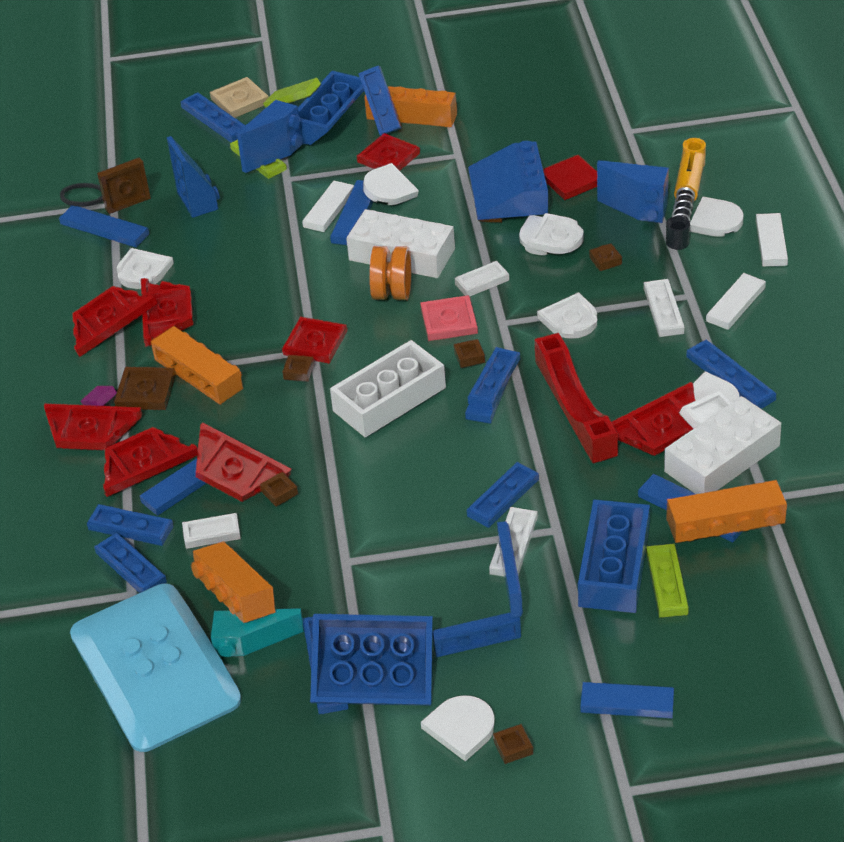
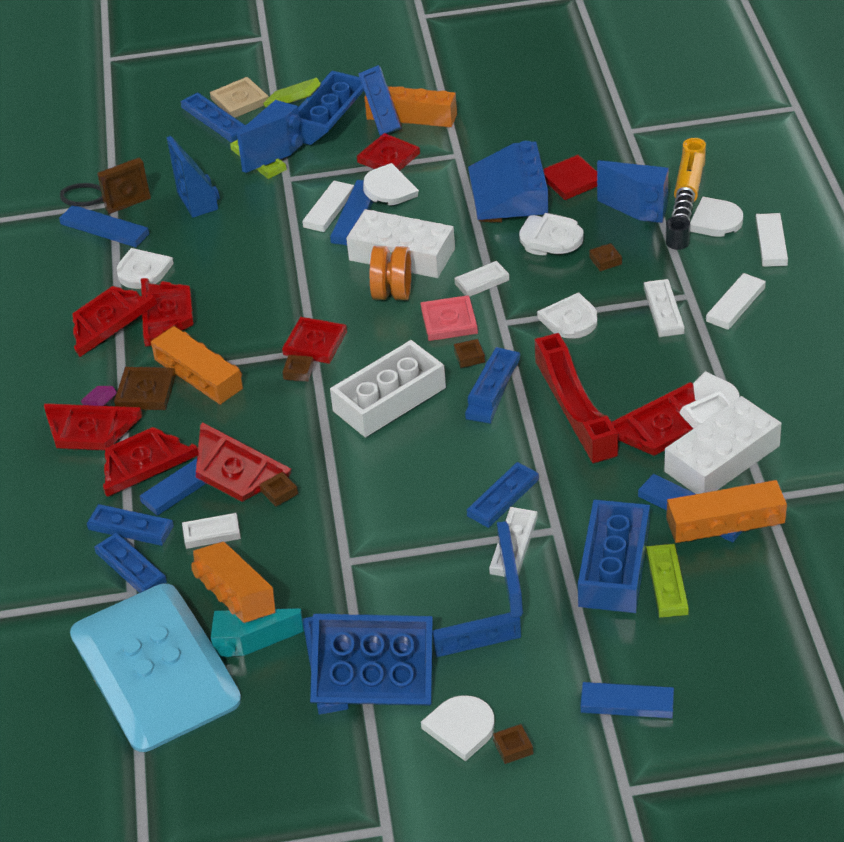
blue tile [687,339,777,409] -> none

